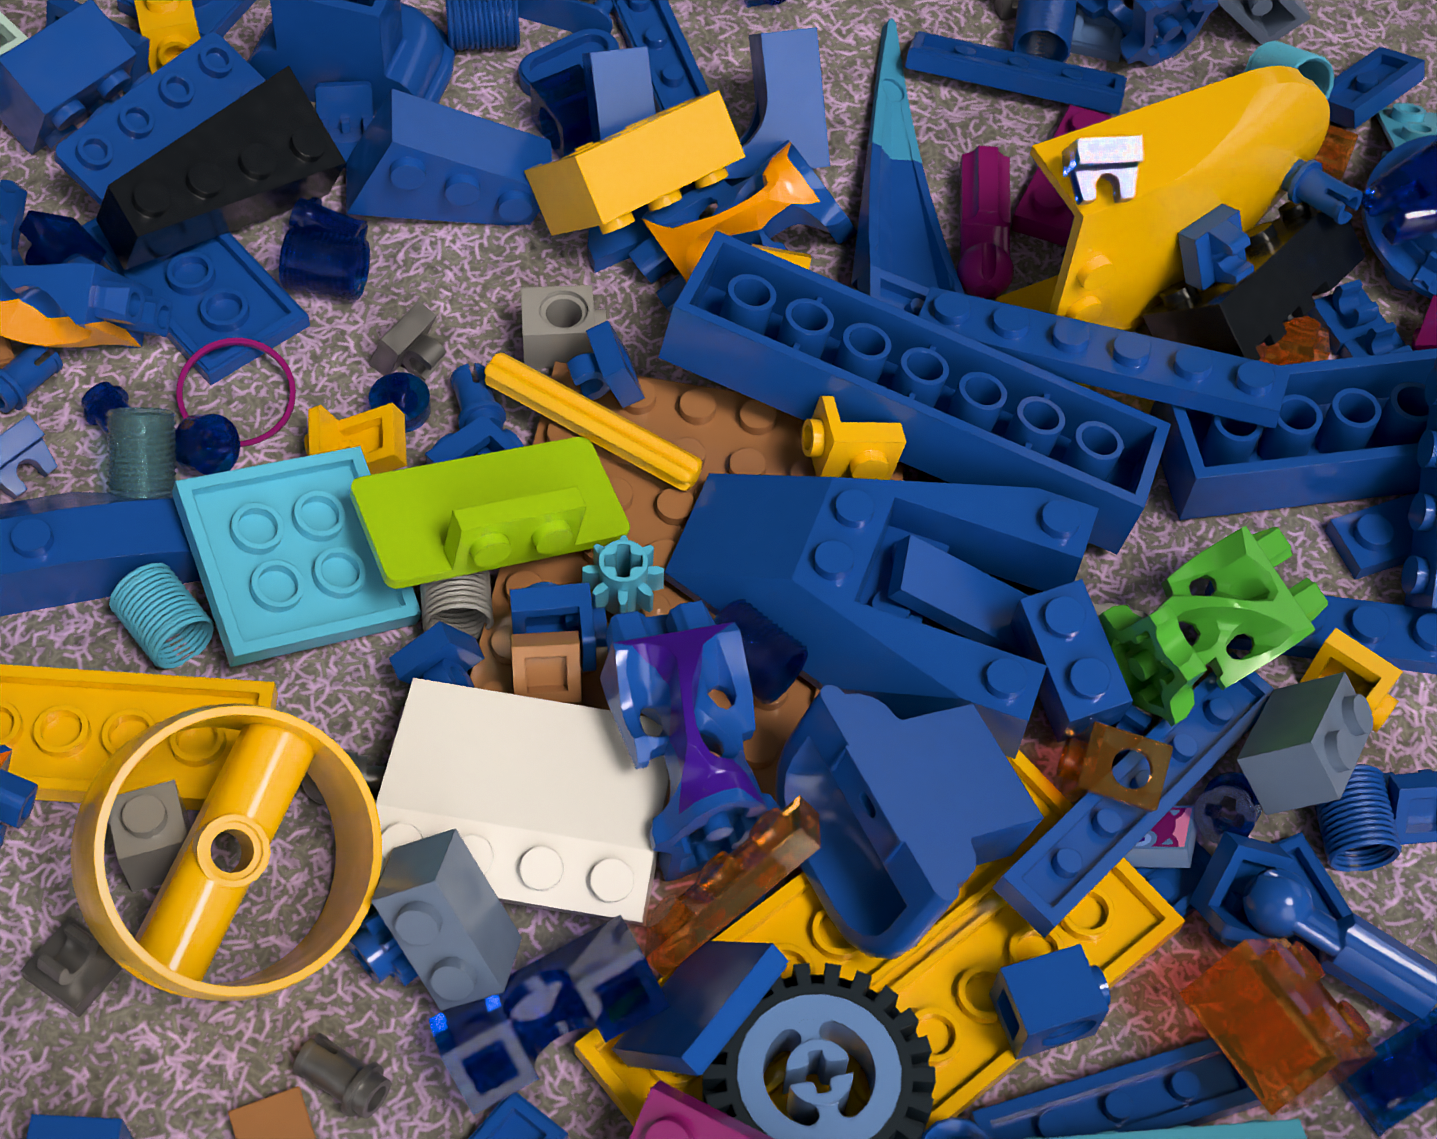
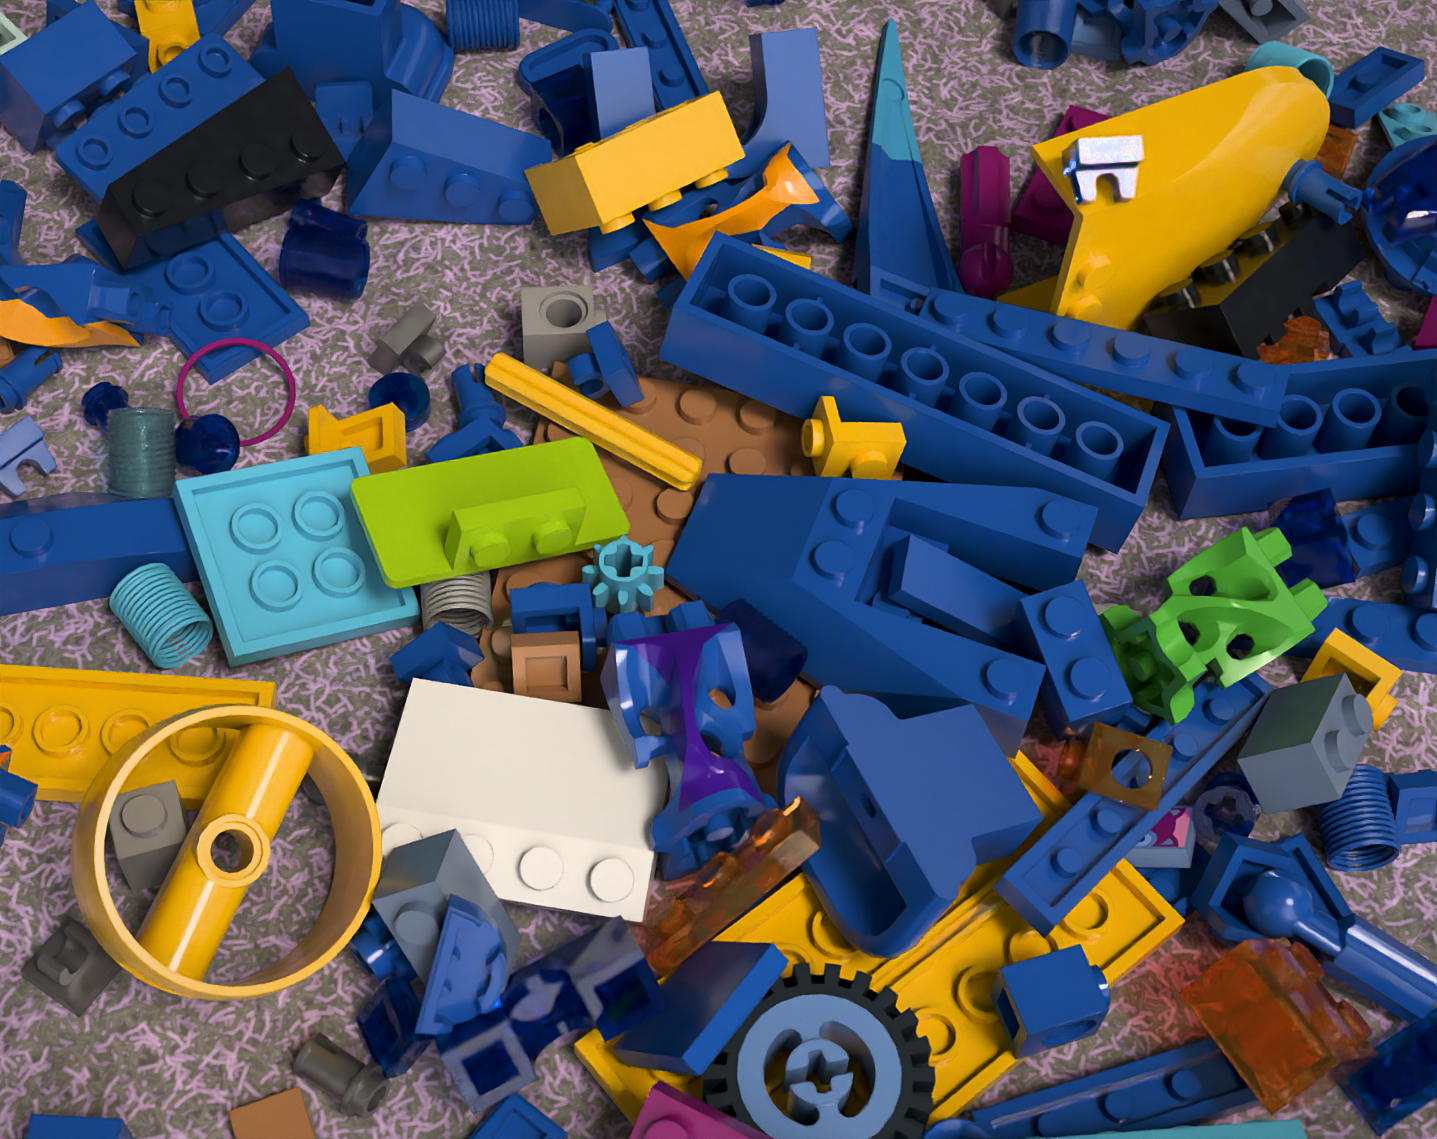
clear blue tile [19,210,107,265] -> none
blue tile [905,31,1127,115] -> none
blue tile [1178,204,1254,291] -> none
none -> clear blue tile [355,976,435,1079]
none -> blue tile [415,893,507,1034]
none -> clear blue brick [1267,488,1356,590]

